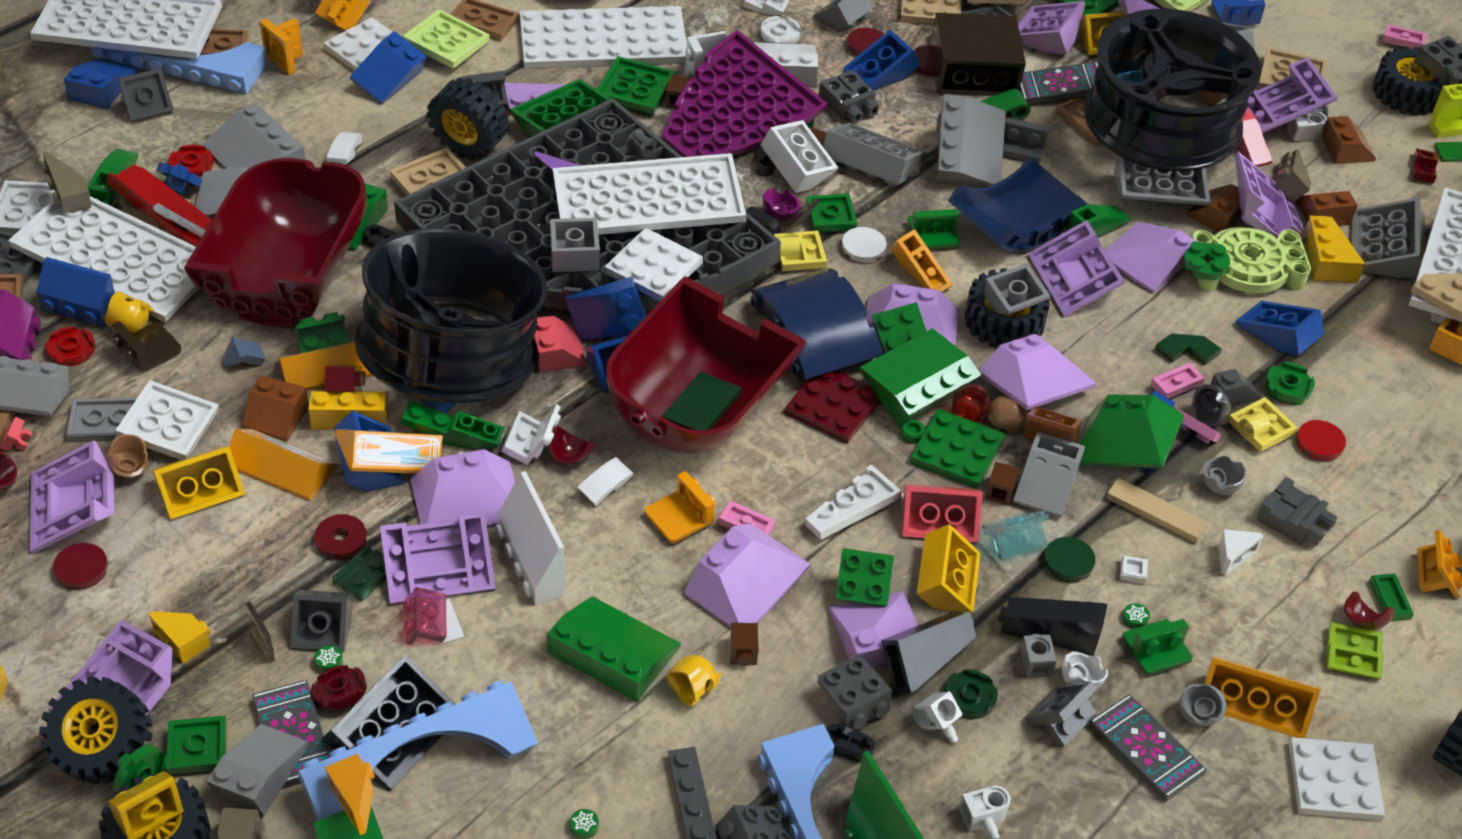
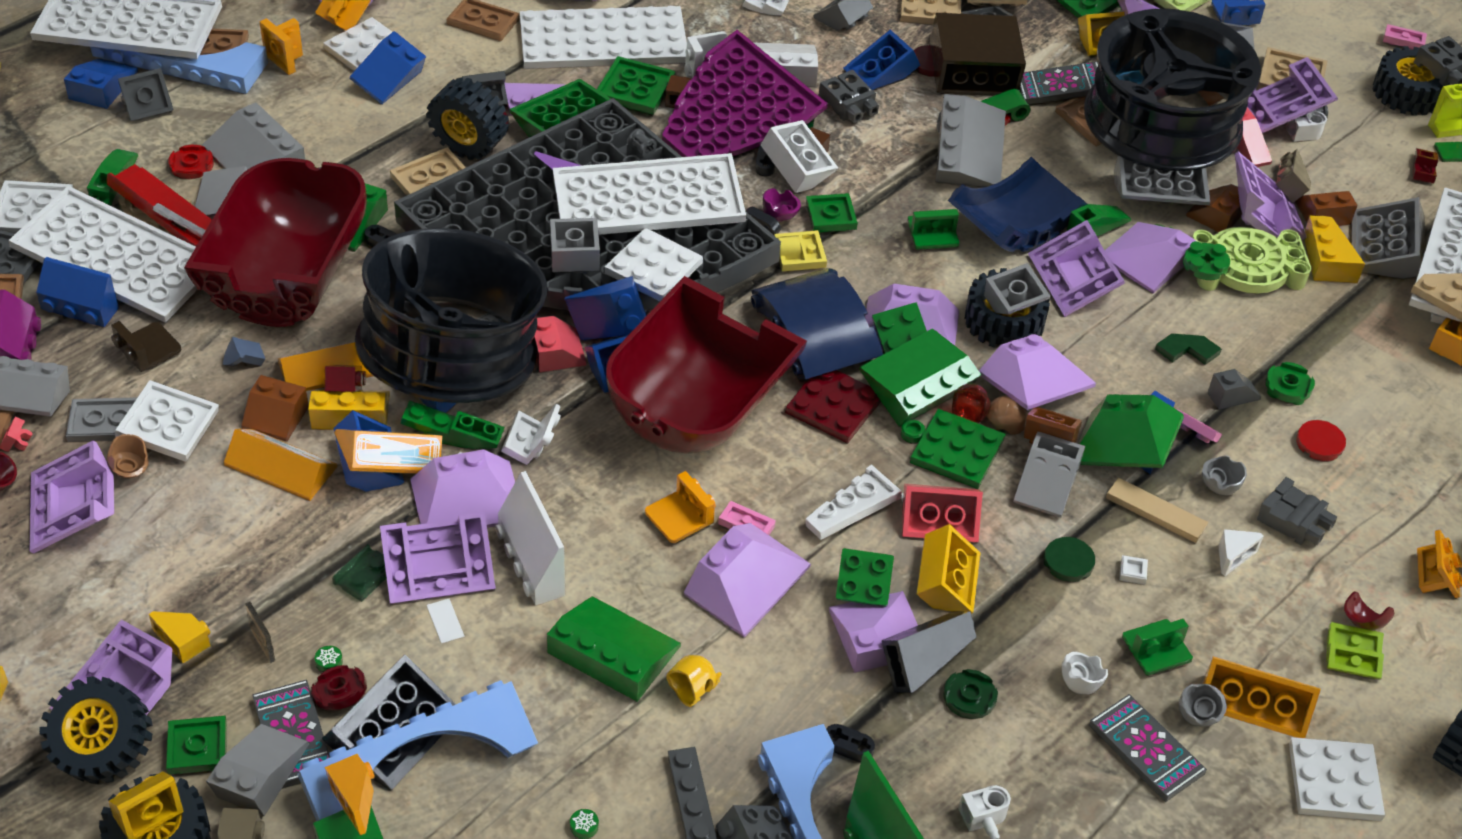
dark tan slope [40,151,91,214] -> none
red tile [45,326,96,366] -> none
dark red tile [53,543,108,589] -> none
yellow helmet [105,291,154,333] -> none
green plate [113,743,167,794] -> none
yellow slope [151,446,245,519] -> none
blue plant [156,162,202,196] -> none
dark grey slope [290,590,353,651] -> none
green bracket [294,312,349,353] -> none
dark red tile [314,514,367,560] -> none
white slope [326,132,362,165] -> none
yellowish green plate [402,9,489,69] -> none
clear pink bracket [403,587,447,645] -> none
dark red helmet [549,426,595,464] -> none
white slope [578,457,634,506] -> none
dark green tile [662,372,742,431] -> none
reddish brown brick [729,623,759,666] -> none
white tile [760,16,800,44] -> none
clear smoke piece [778,199,820,234] -> none
dark grey bracket [817,656,892,729] -> none
light grey slope [823,122,926,186] -> none
white tile [841,227,887,263] -> none
dark red tile [847,27,884,56] -> none
light orange slope [890,229,953,292] -> none
white piece [911,692,963,743] -> none
clear light blue bracket [981,510,1050,559] -> none
reddish brown brick [985,462,1020,505] -> none
black slope [998,597,1108,656] -> none
dark grey bracket [1003,117,1048,163] -> none
lavender slope [1018,1,1085,55] -> none
light grey brick [1020,634,1056,678] -> none
dark grey bracket [1024,681,1097,747] -> none
green tile [1123,603,1150,629] -> none
bright pink plate [1151,363,1204,398] -> none
dark grey hair [1191,384,1231,427] -> none
light yellow plate [1228,397,1298,452] -> none
blue slope [1236,300,1324,355] -> none
dark orange slope [1321,116,1376,164] -> none
green tile [1369,573,1414,622] -> none

